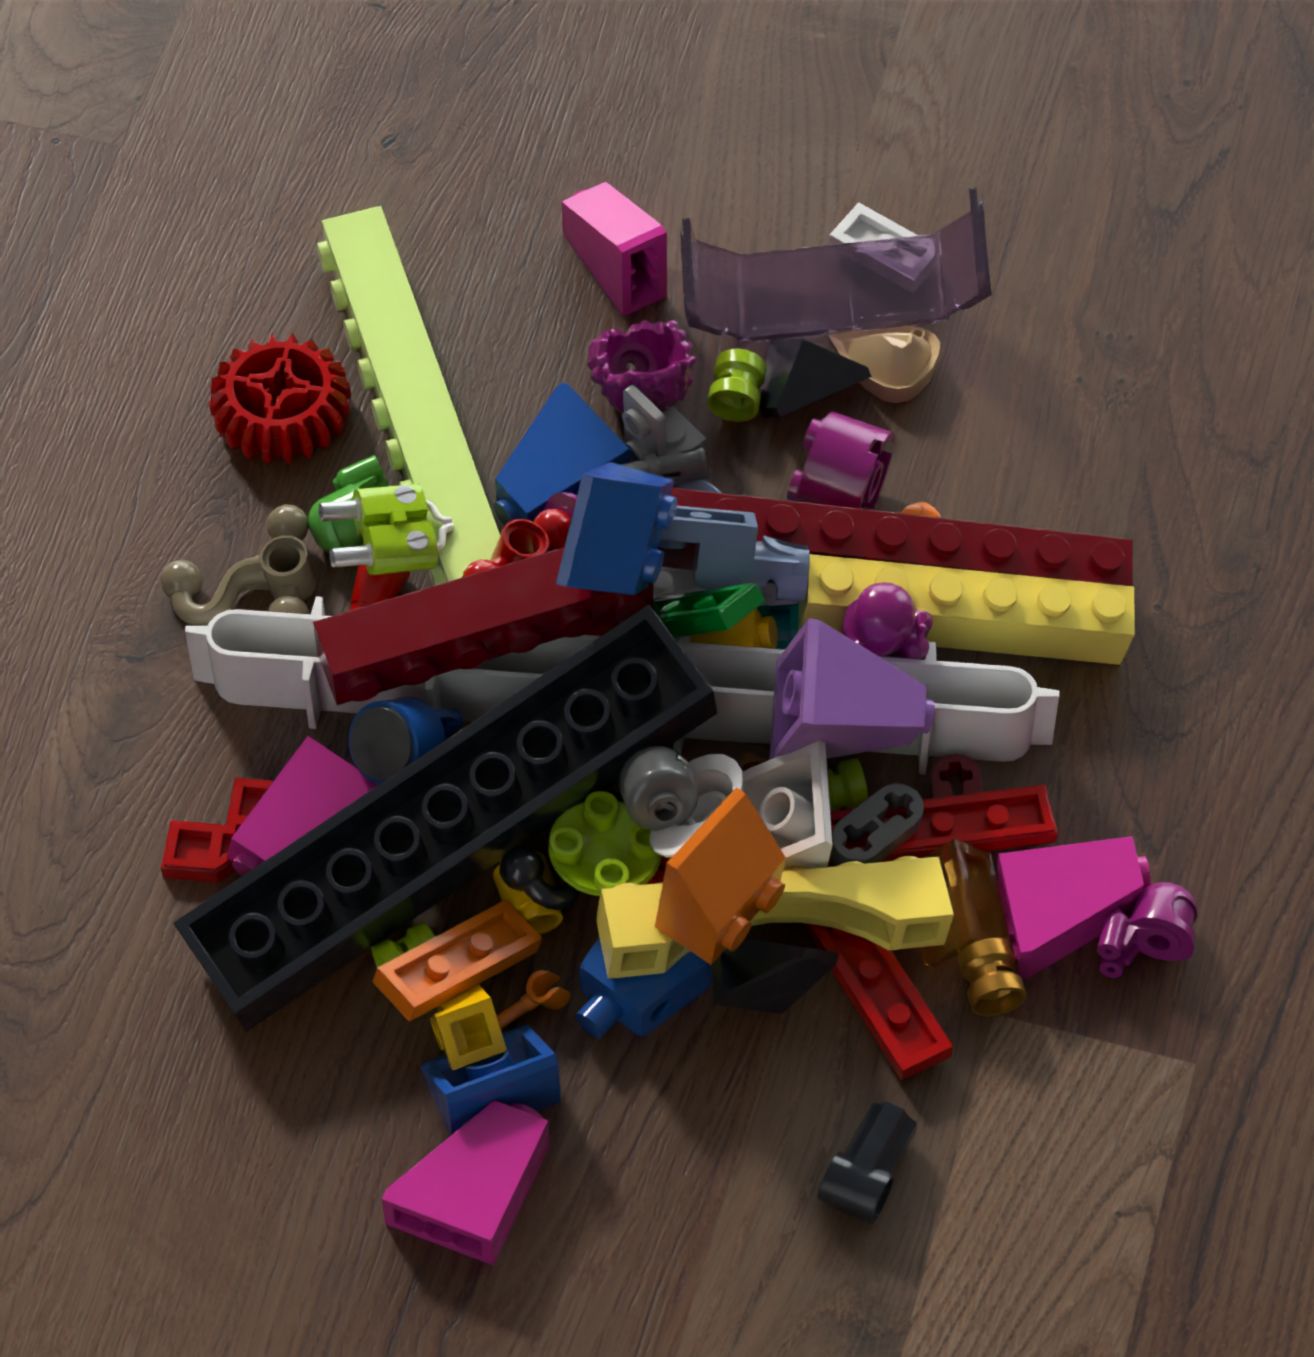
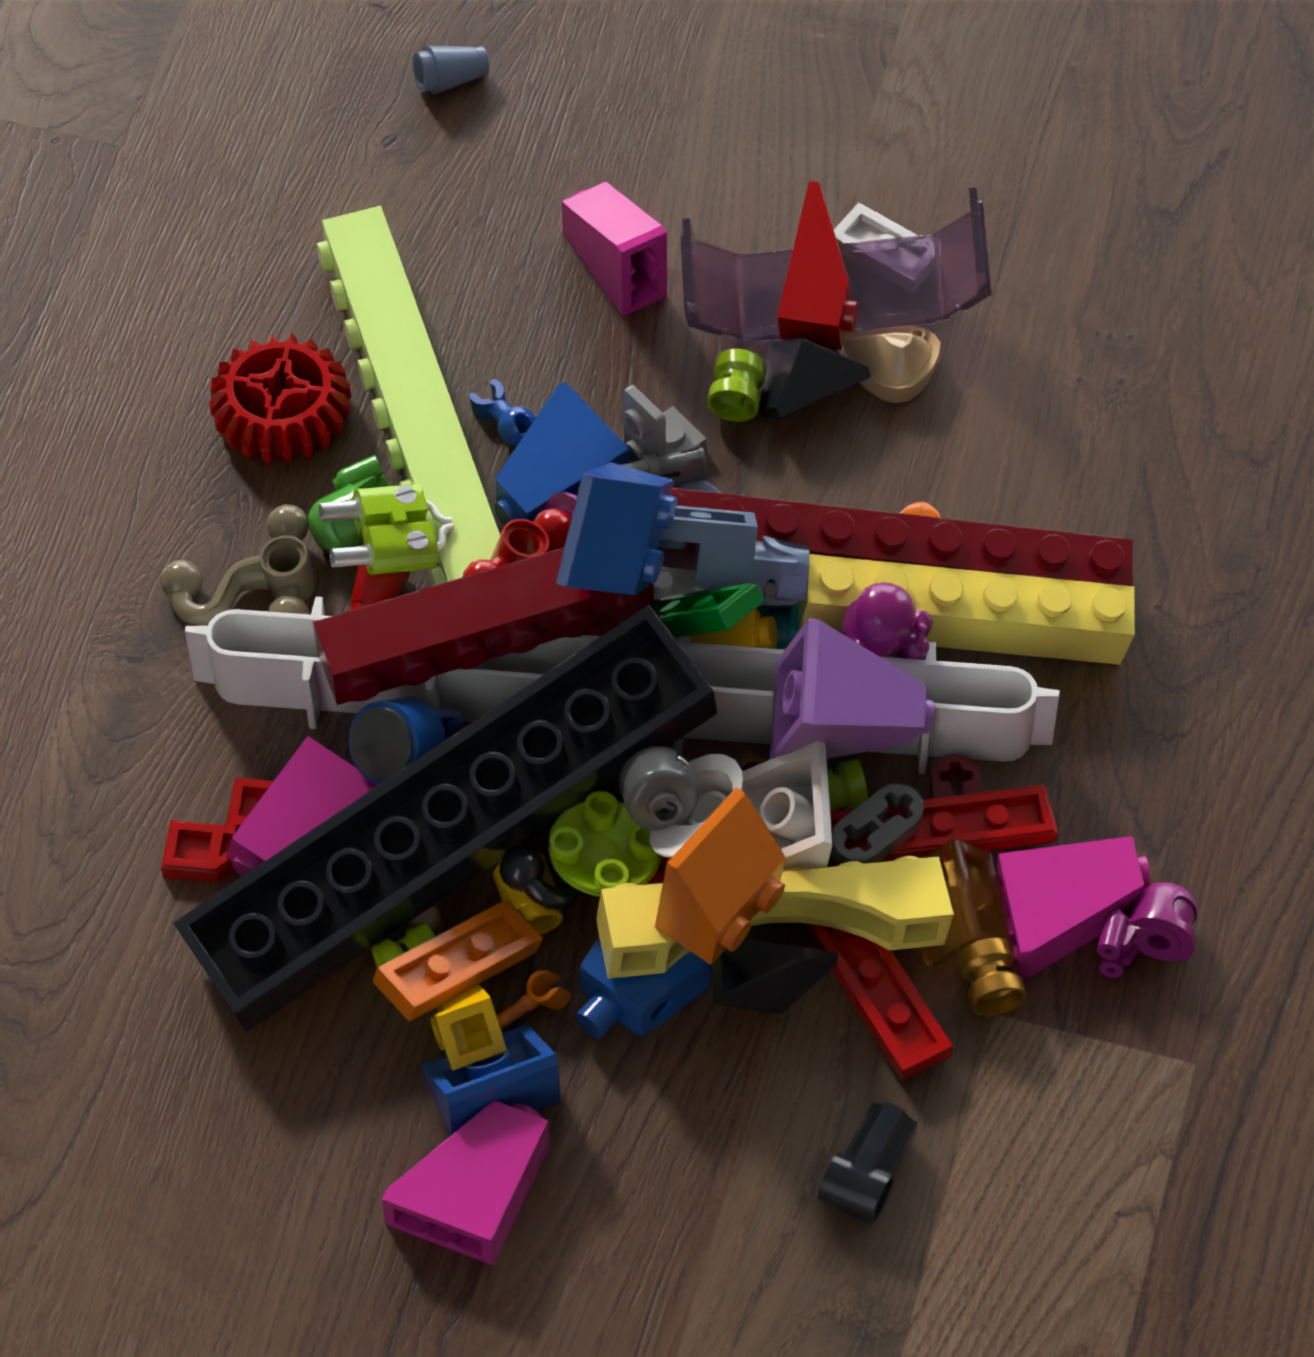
magenta piece [587,320,696,413] -> none
magenta brick [787,411,895,509] -> none
none -> sand blue cone [412,46,489,95]
none -> blue arm [469,379,536,447]
none -> red slope [777,180,859,350]

